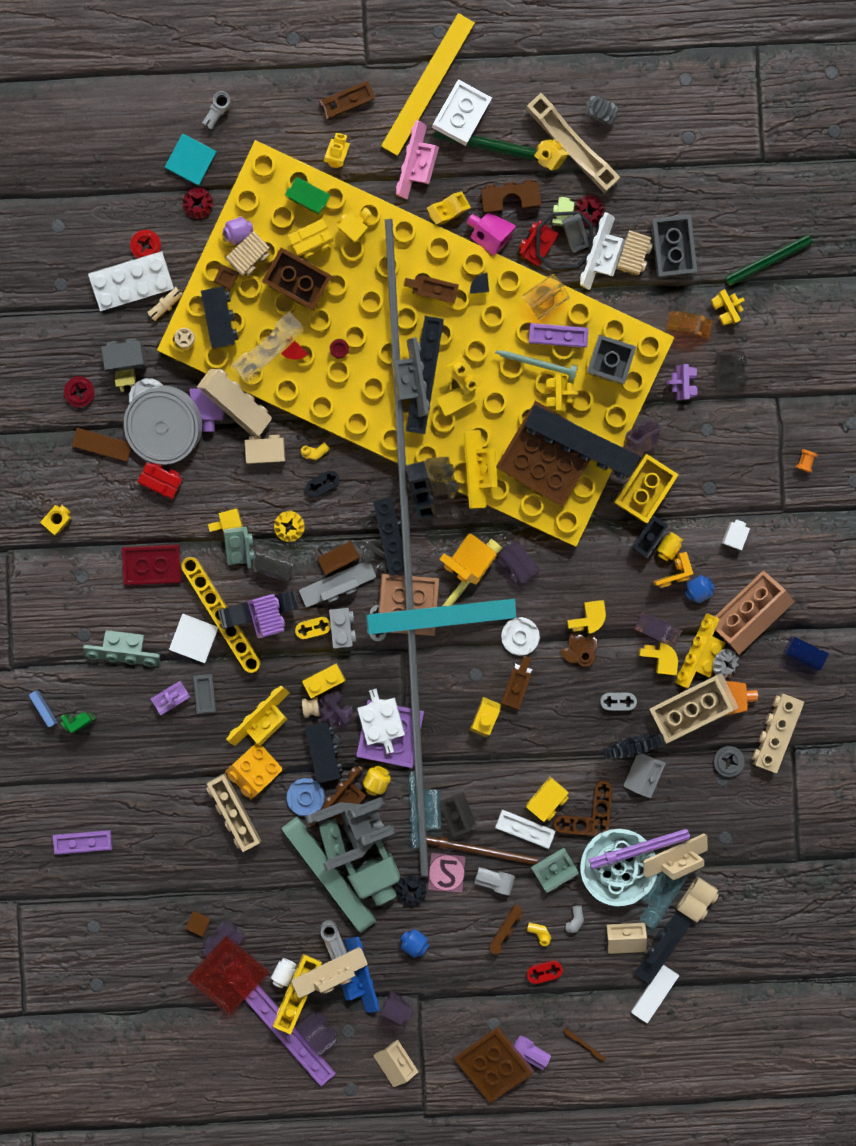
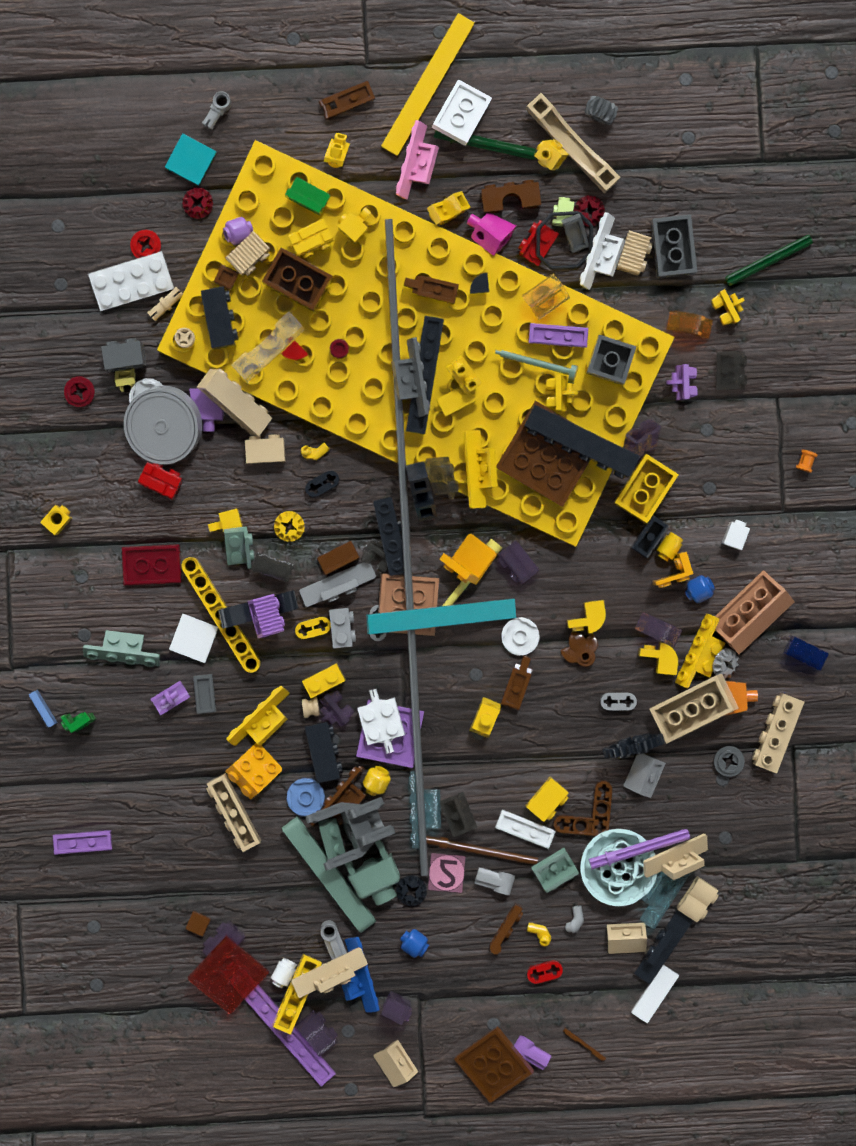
reddish brown tile [72,428,132,462] -> none

